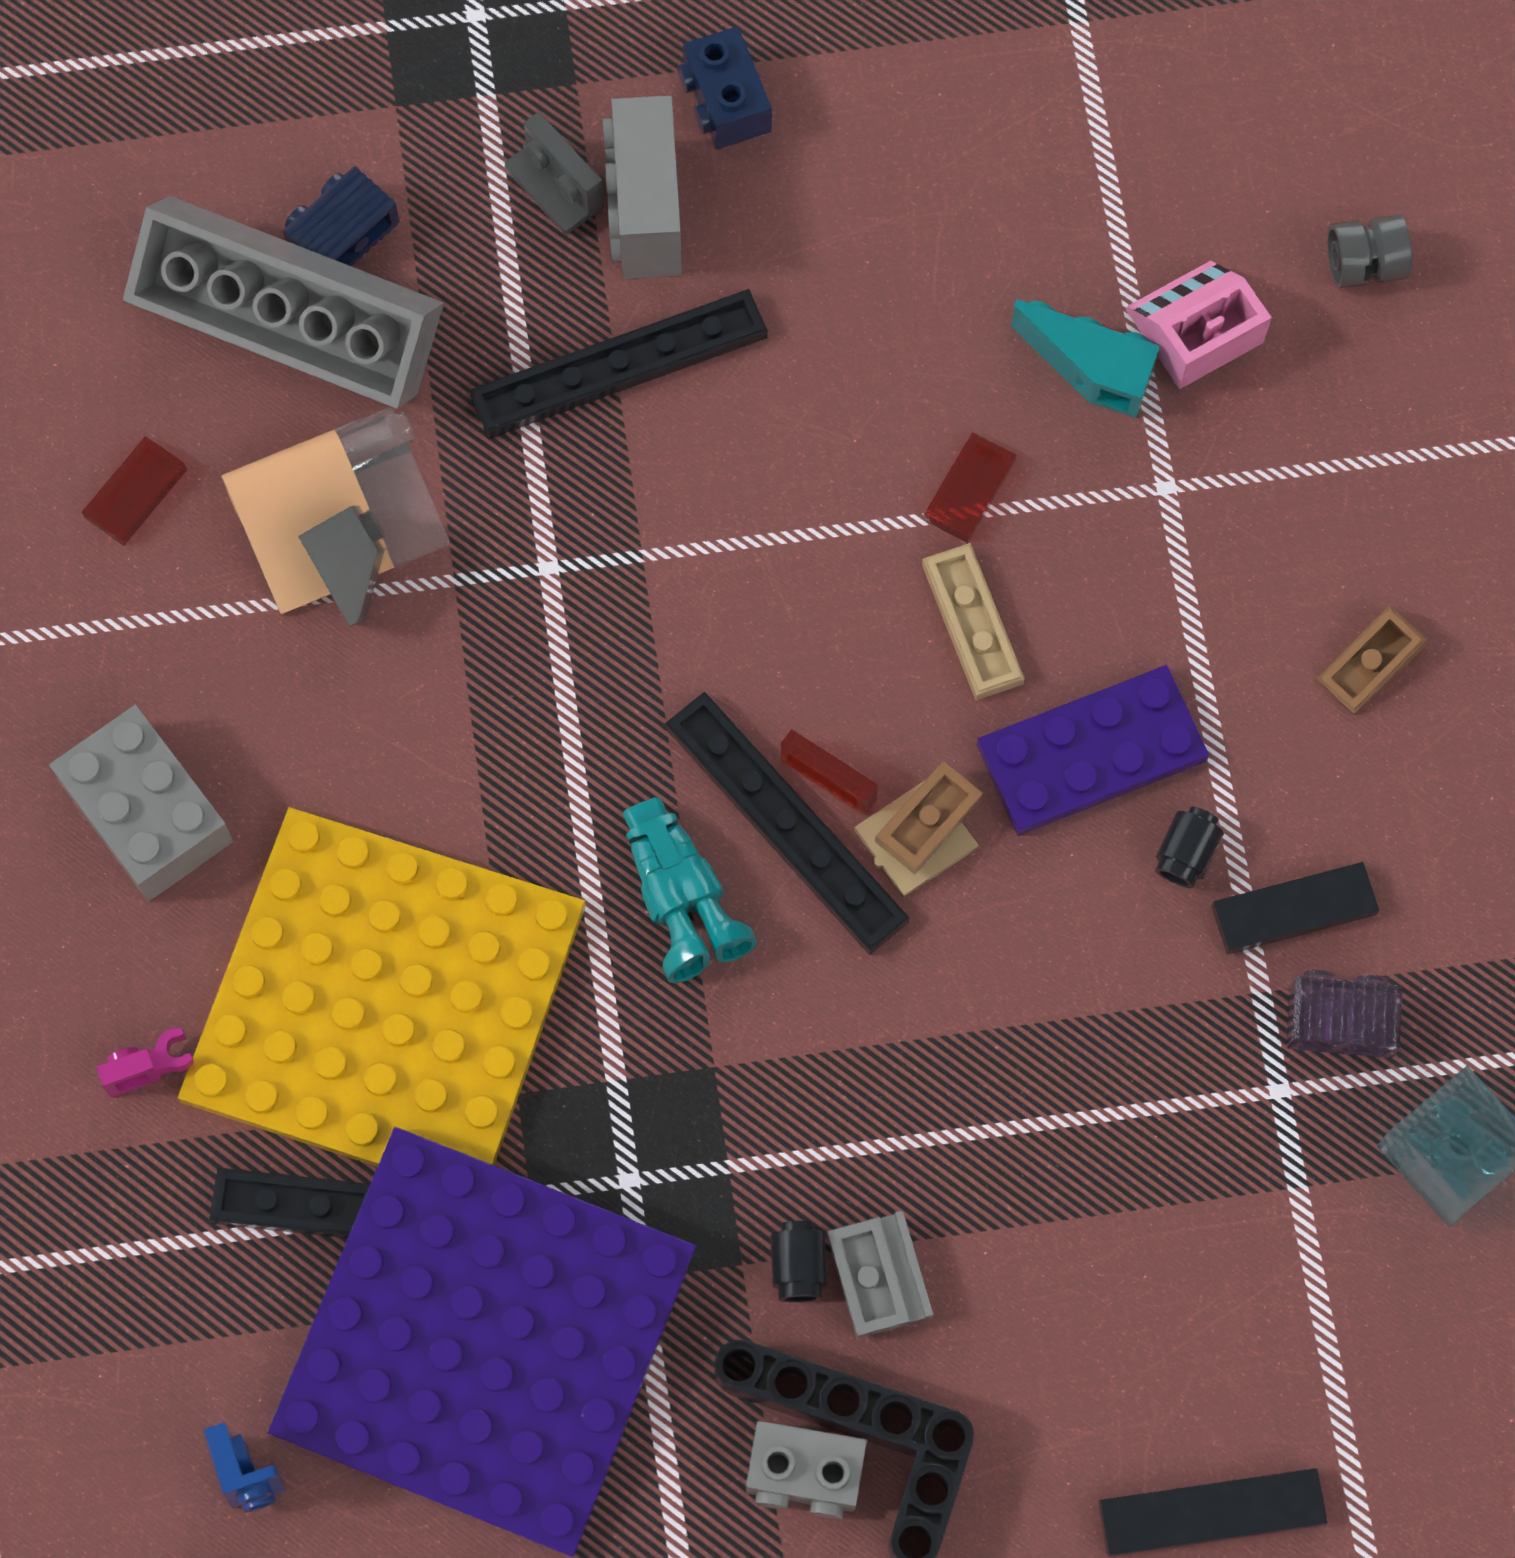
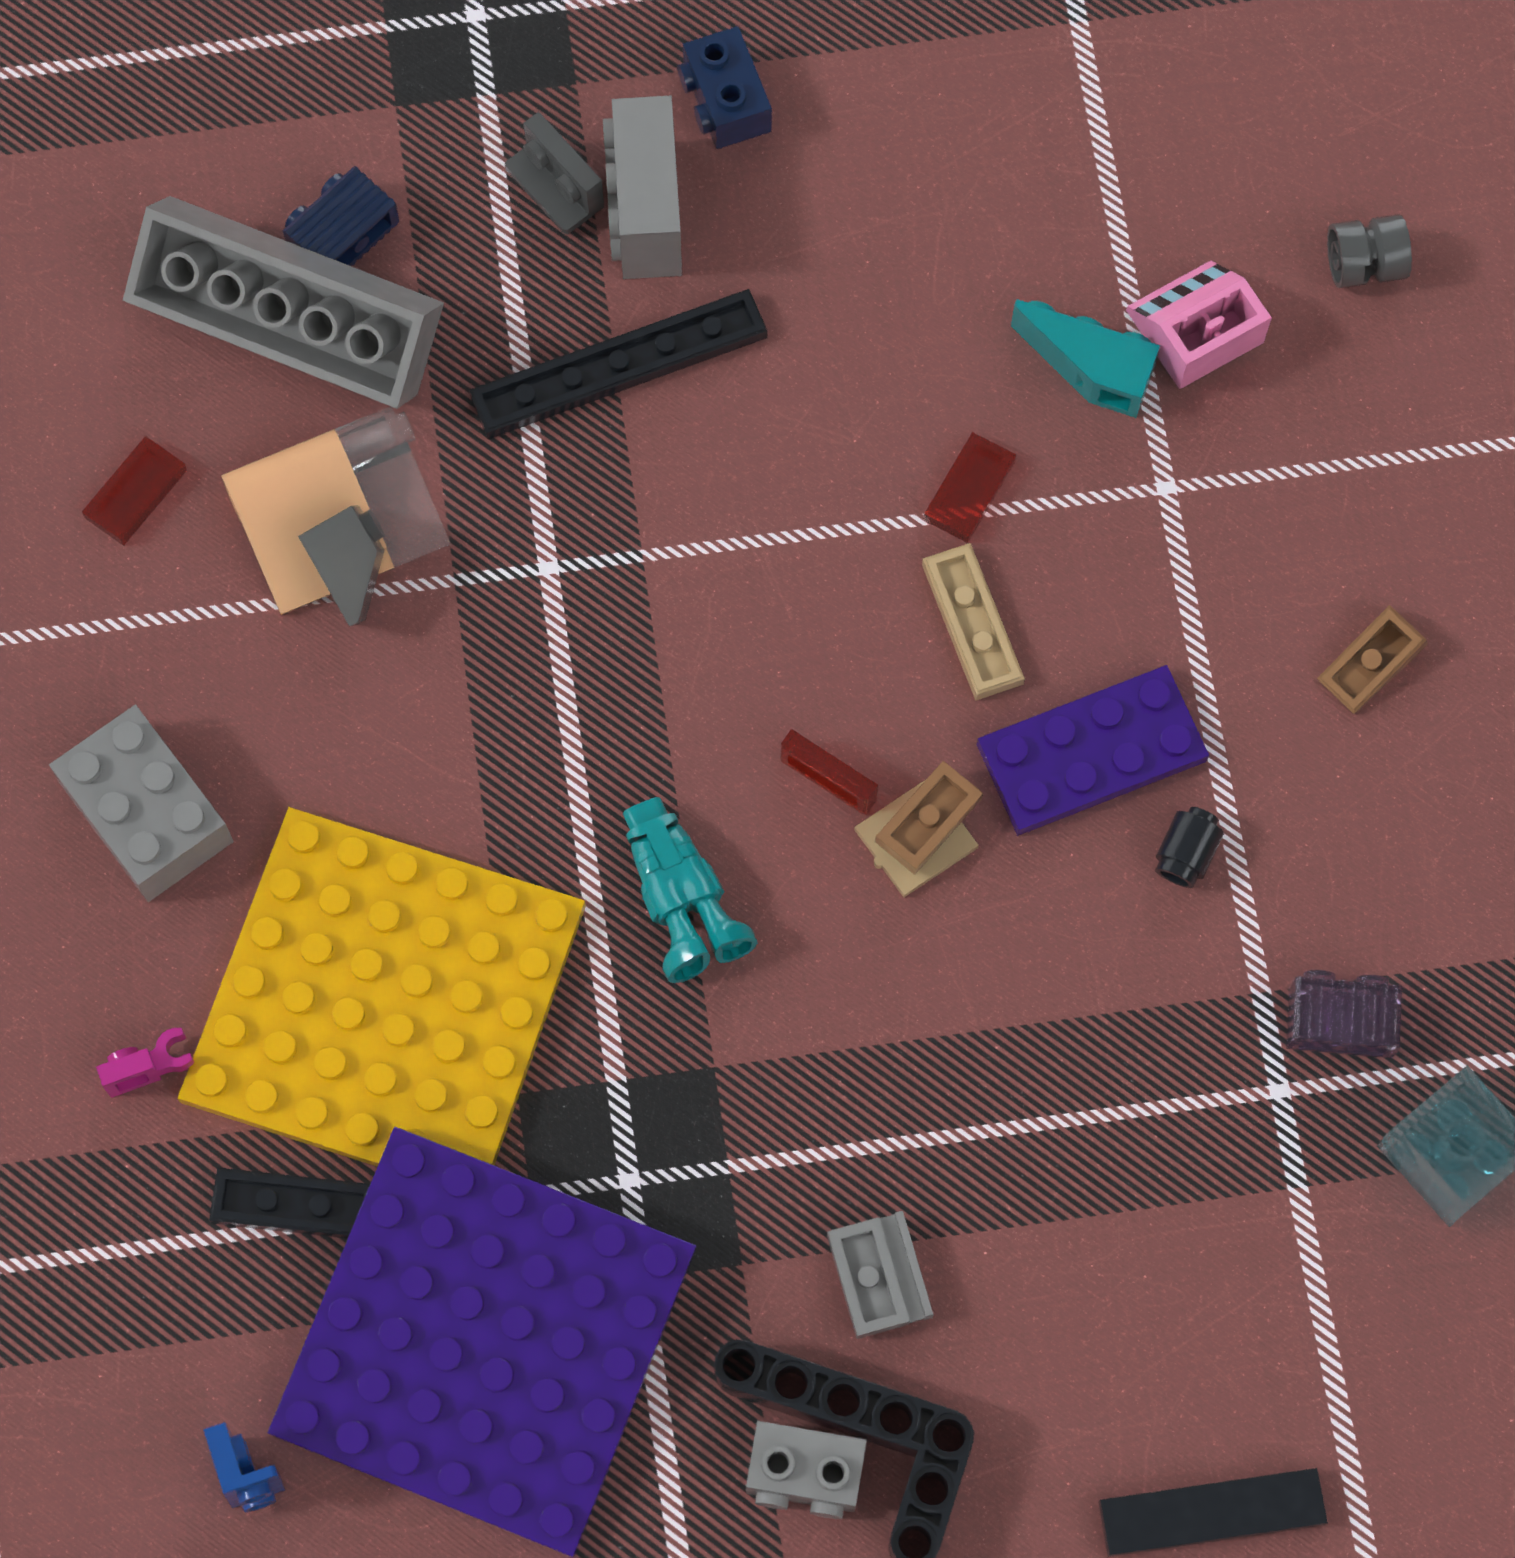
black tile [665,691,910,956] -> none
black brick [771,1221,827,1303] -> none
black tile [1211,862,1379,955] -> none

